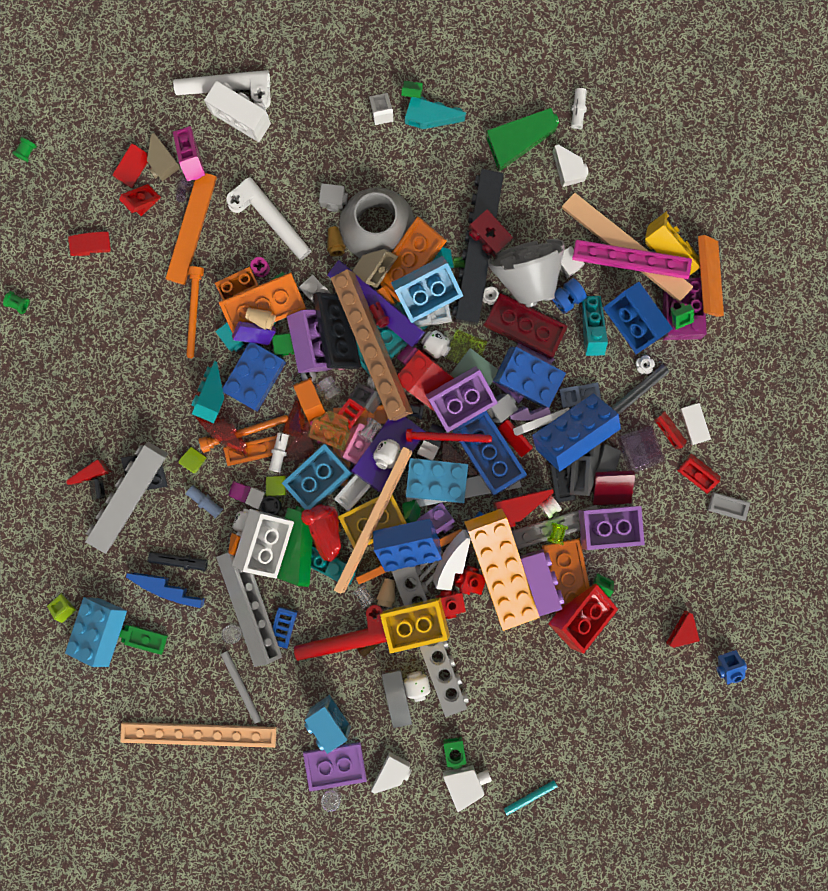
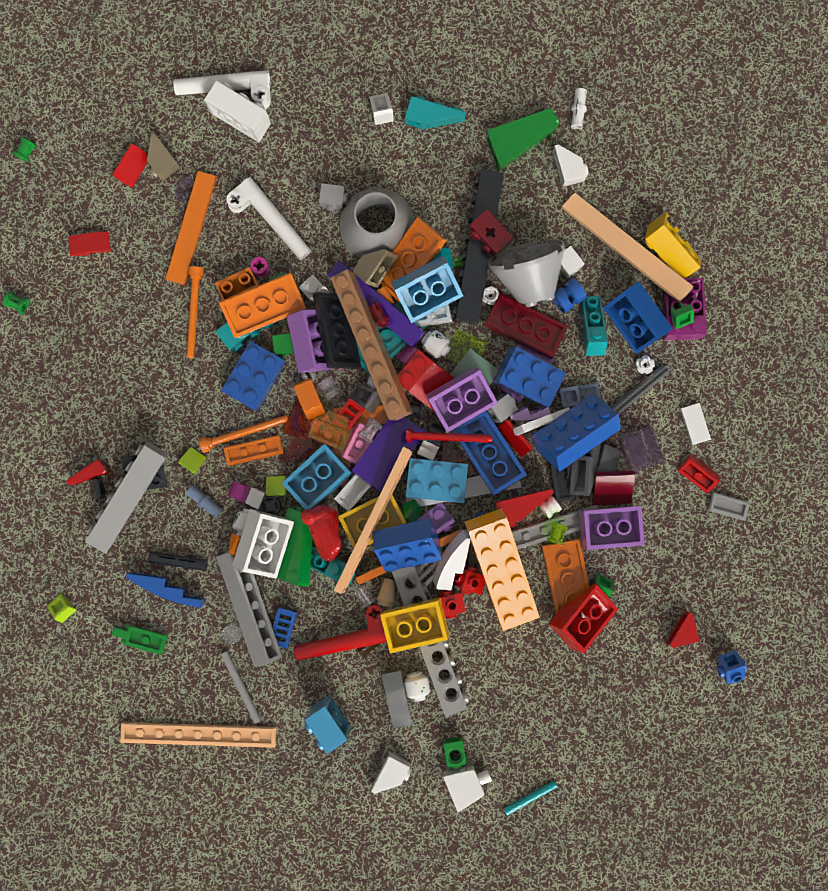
dark azure brick [65,597,127,667] -> none
red slope [119,184,161,216] -> none
dark pink slope [173,126,205,181] -> none
teal slope [191,361,224,423] -> none
clear red slope [191,392,248,456] -> none
dark purple tile [232,322,276,345] -> none
tan cone [245,307,276,330] -> none
white pin [268,432,290,473] -> none
medium lavender tile [303,742,367,791] -> none
clear wheel [321,787,342,812] -> none
pearl gold cone [327,226,346,257] -> none
white head [373,439,401,469] -> none
green slope [401,81,423,98] -> none
medium lavender brick [521,549,564,616] -> none
dark pink tile [572,240,692,279] -> none
red slope [654,411,687,449] -> none
orange tile [698,235,724,317] -> none

